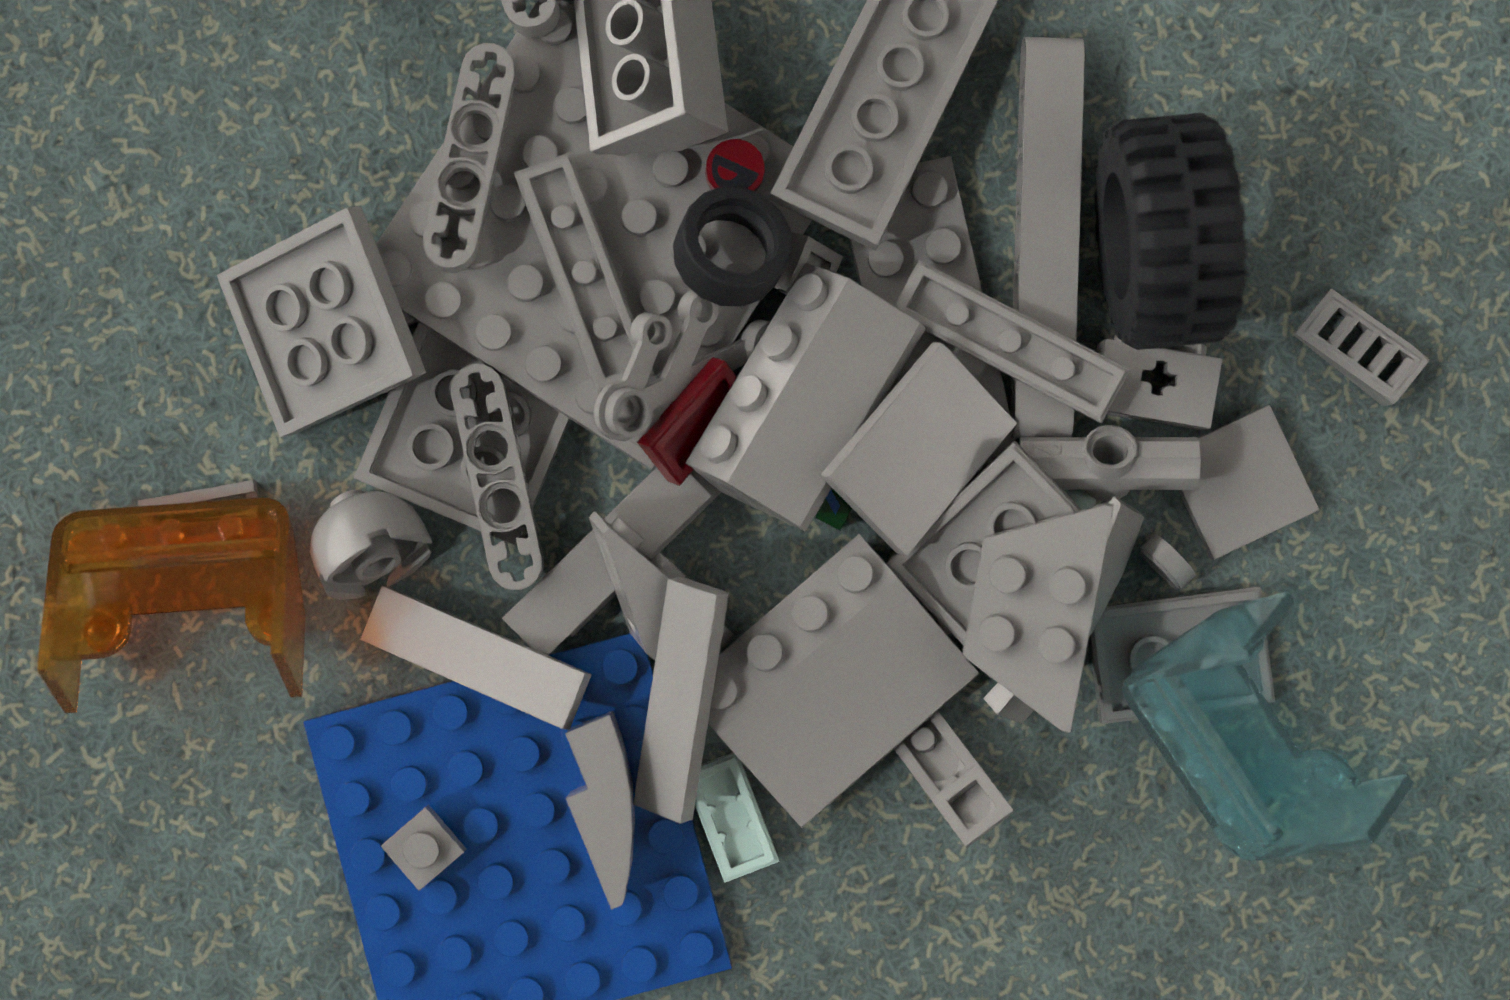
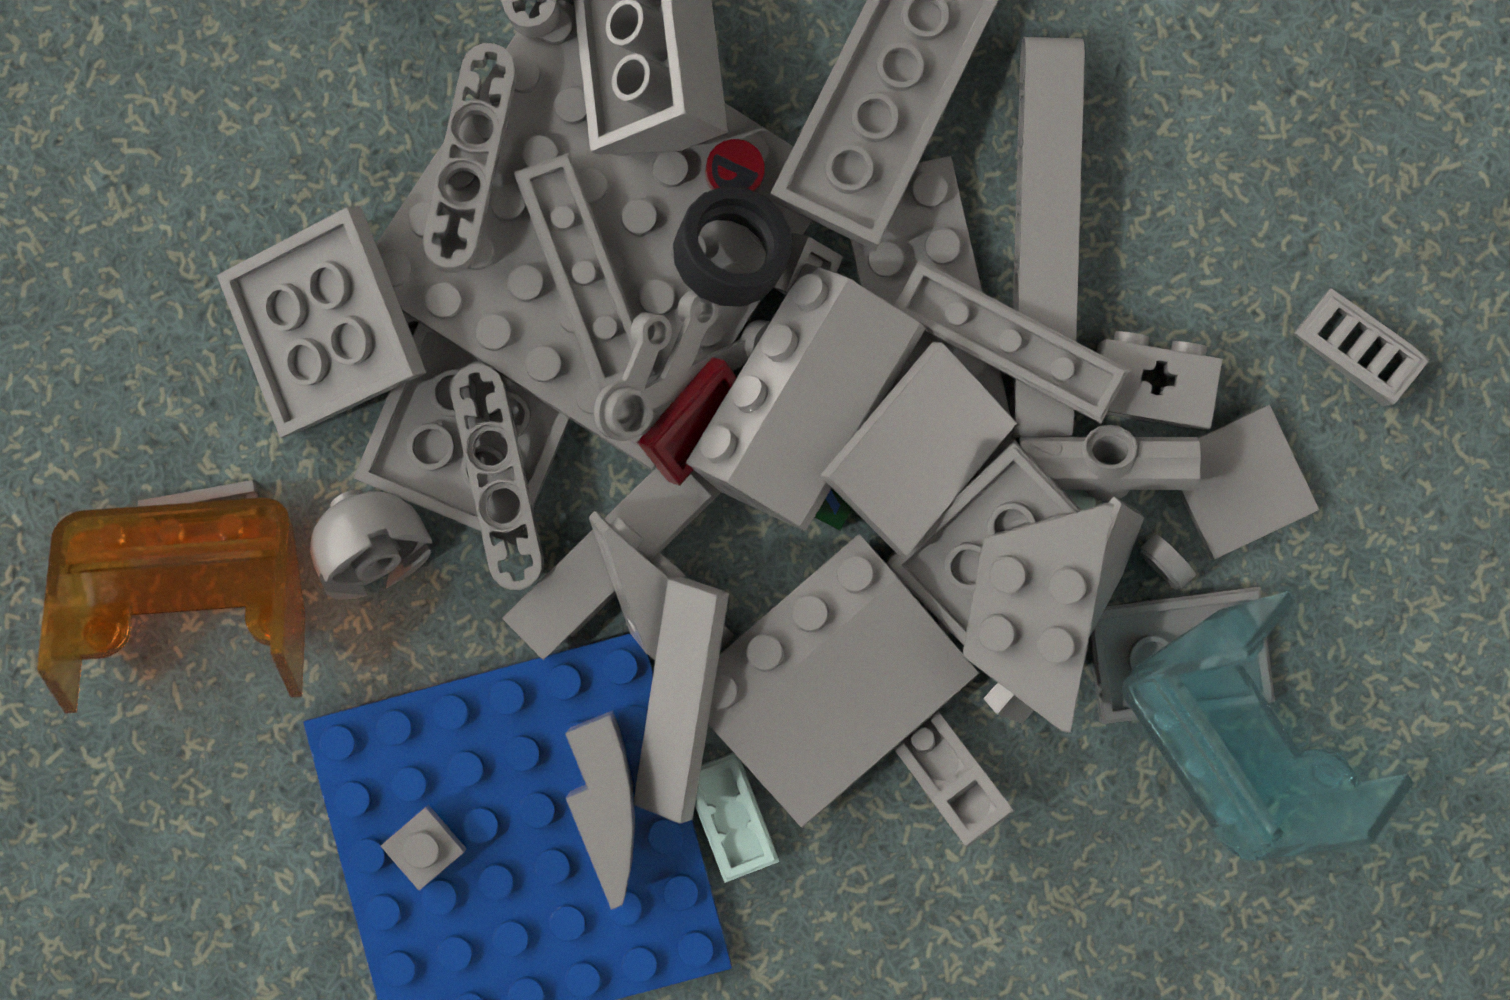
light grey tile [360,586,592,729] -> none
black tyre [1095,113,1247,350] -> none

